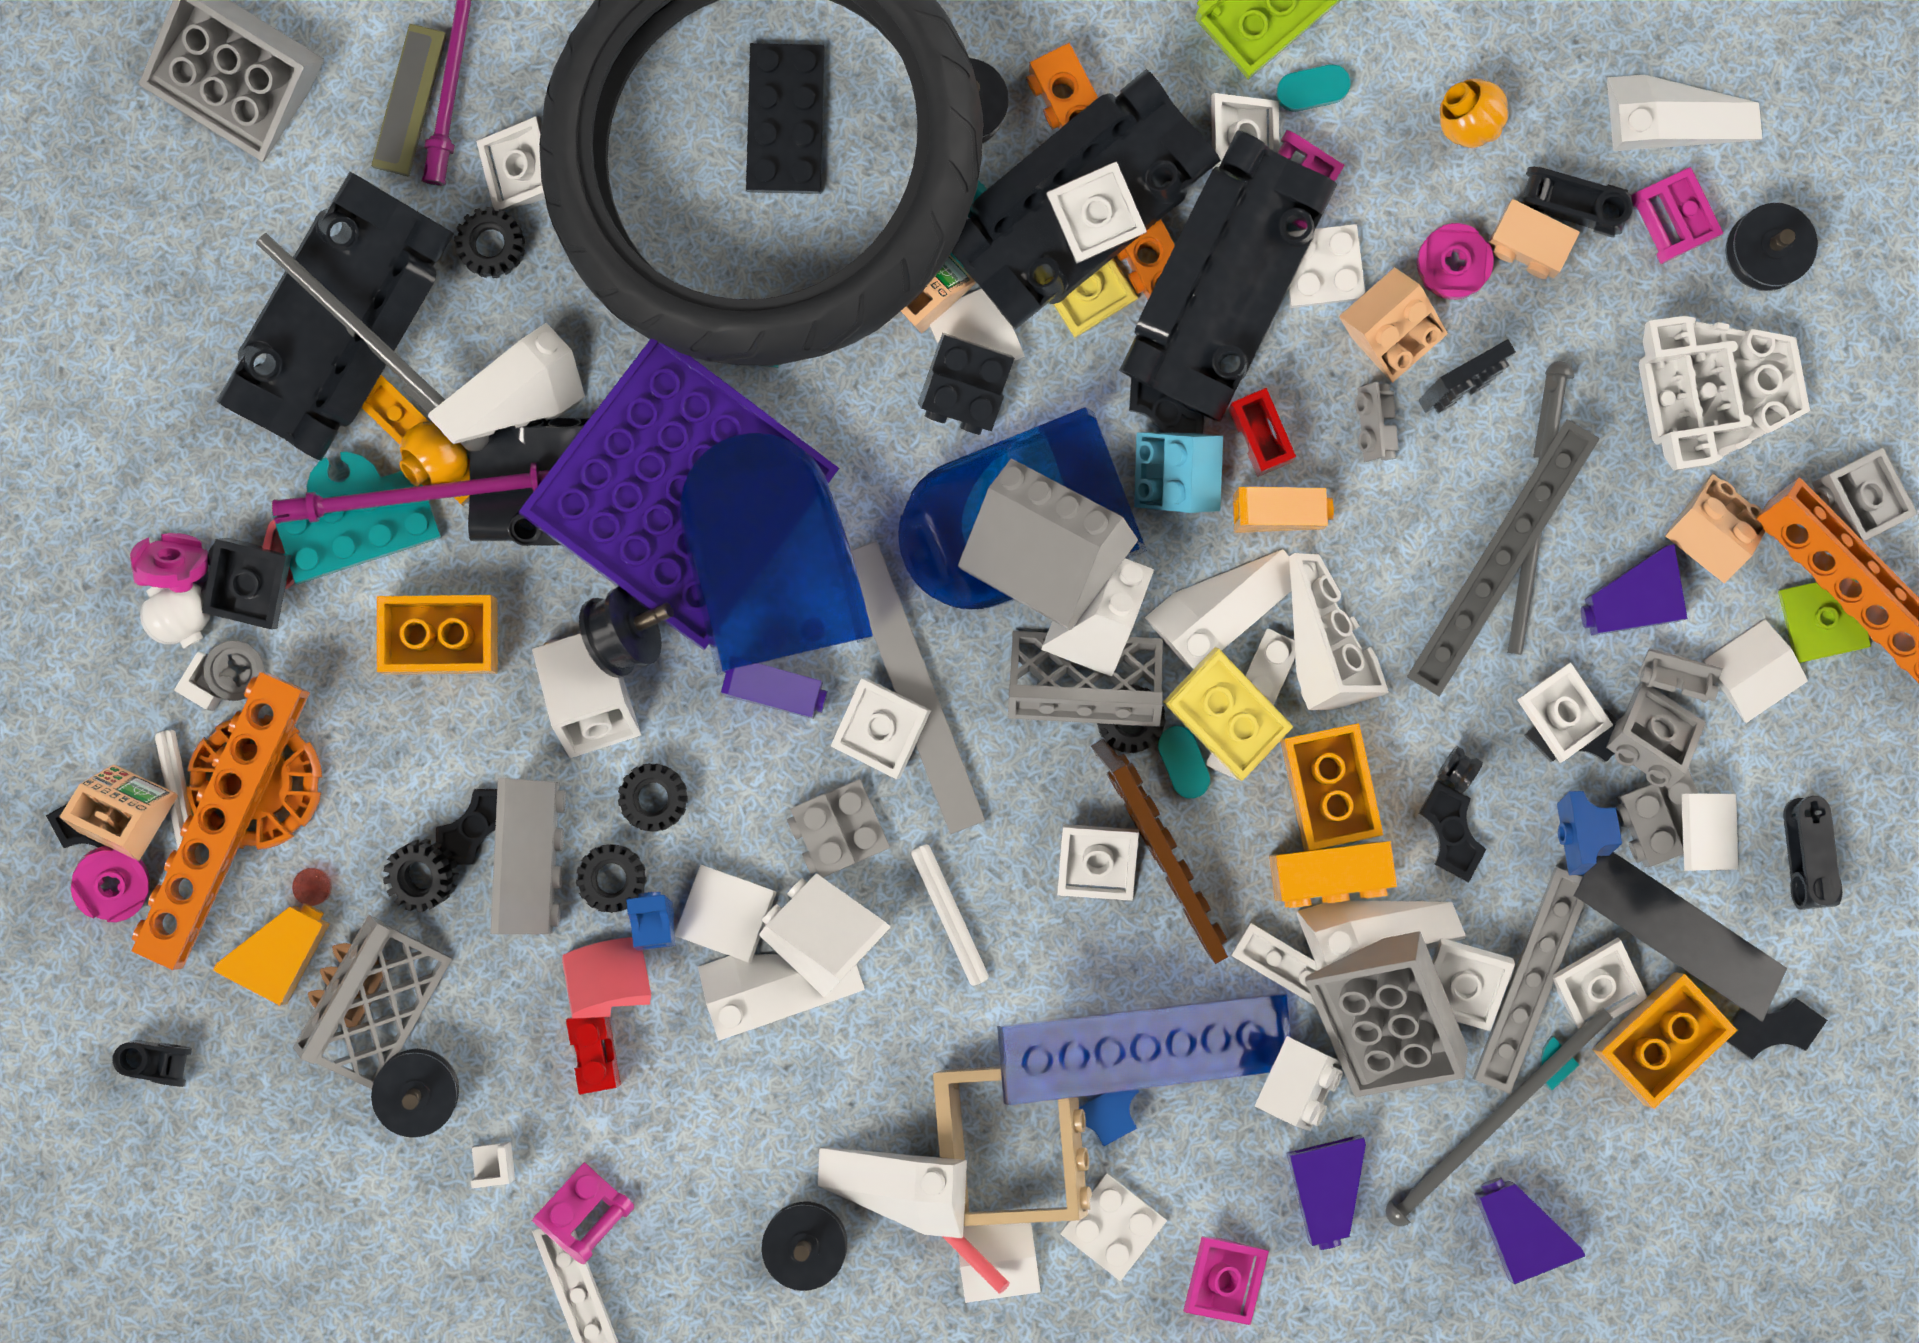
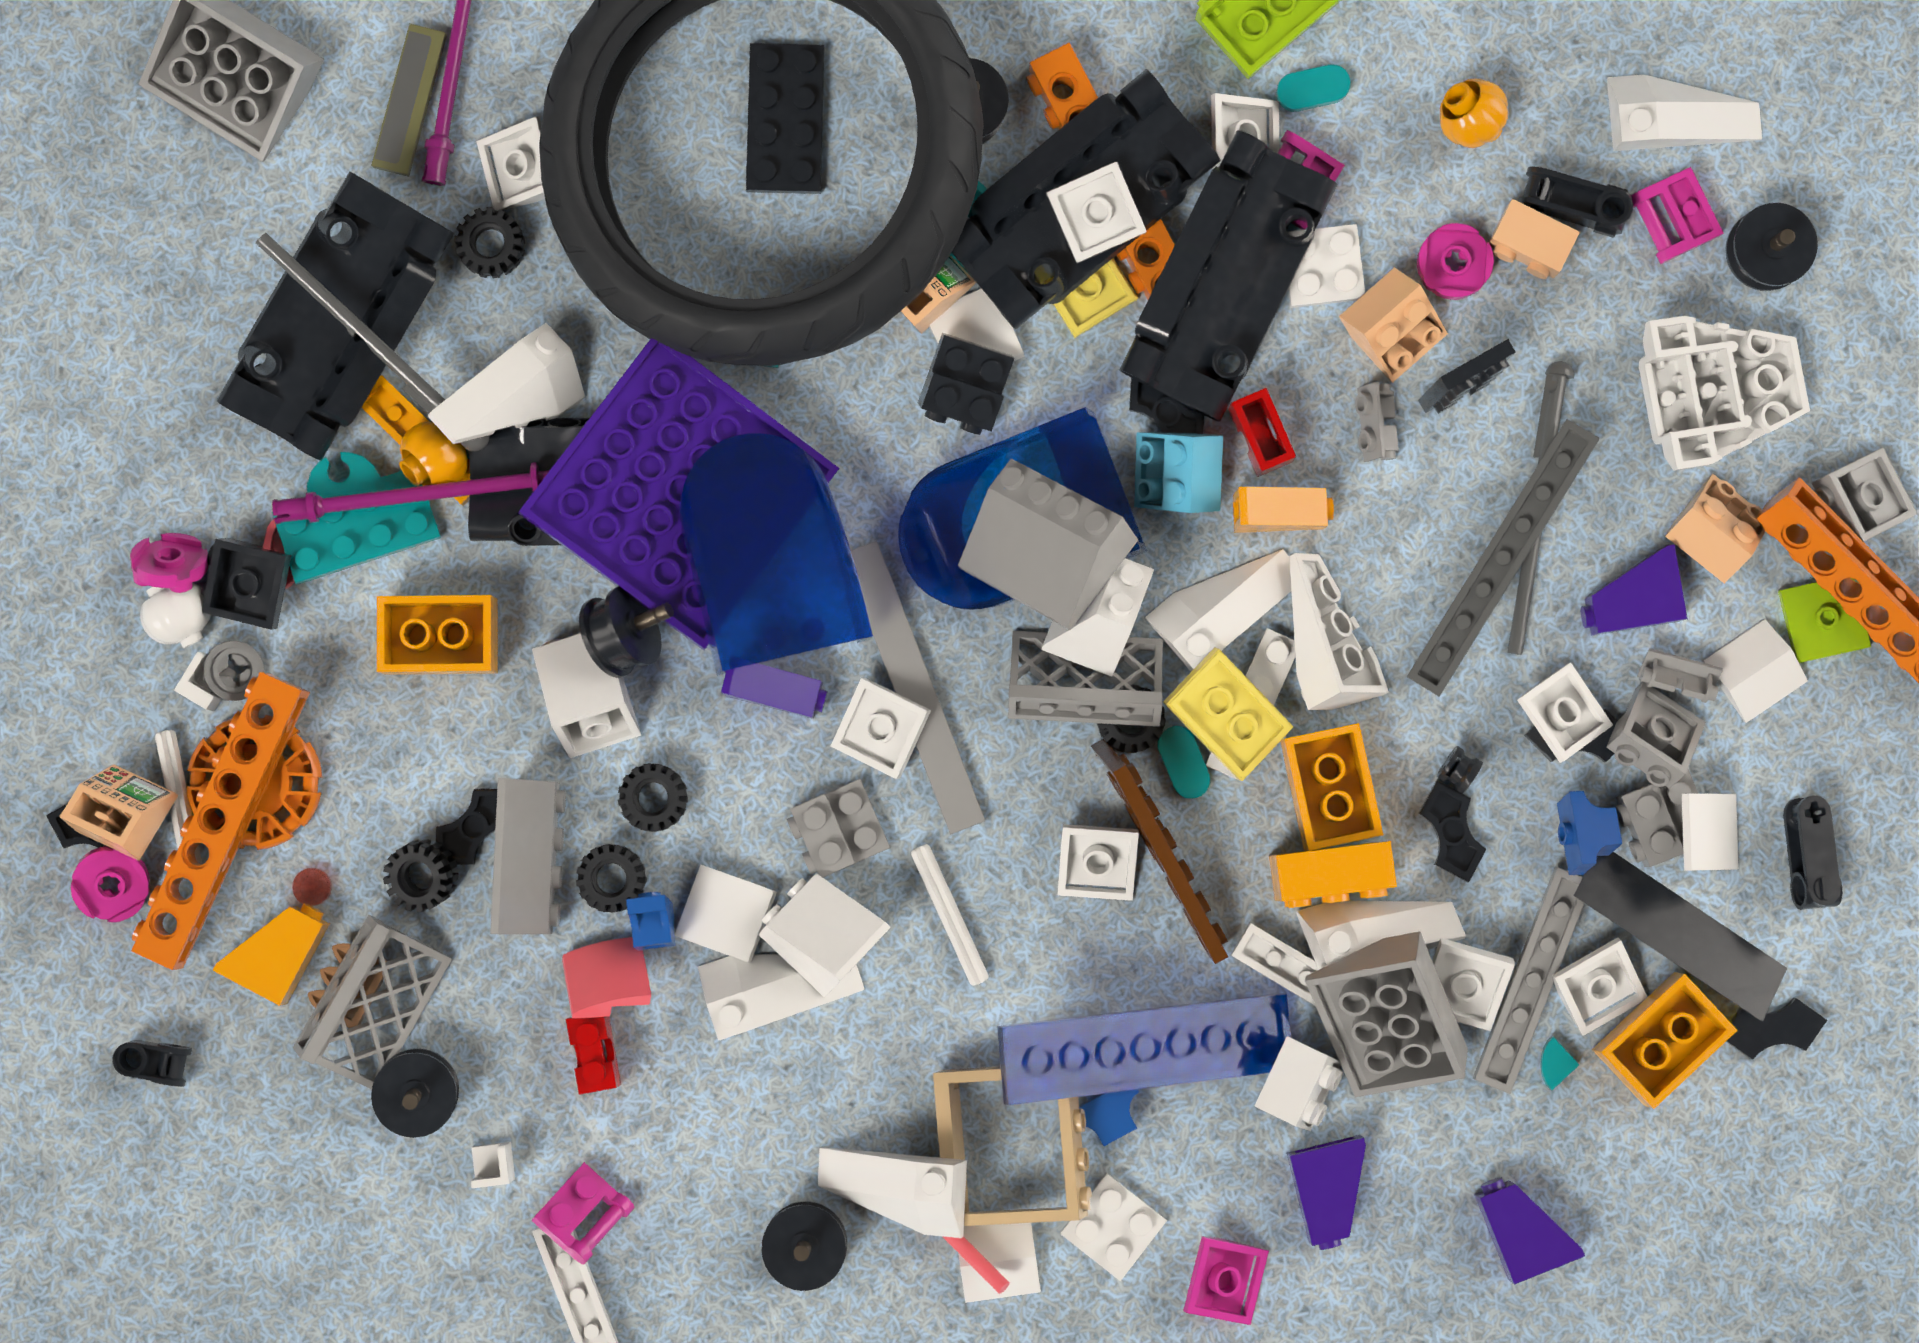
dark grey bar [1385,1008,1613,1226] -> none

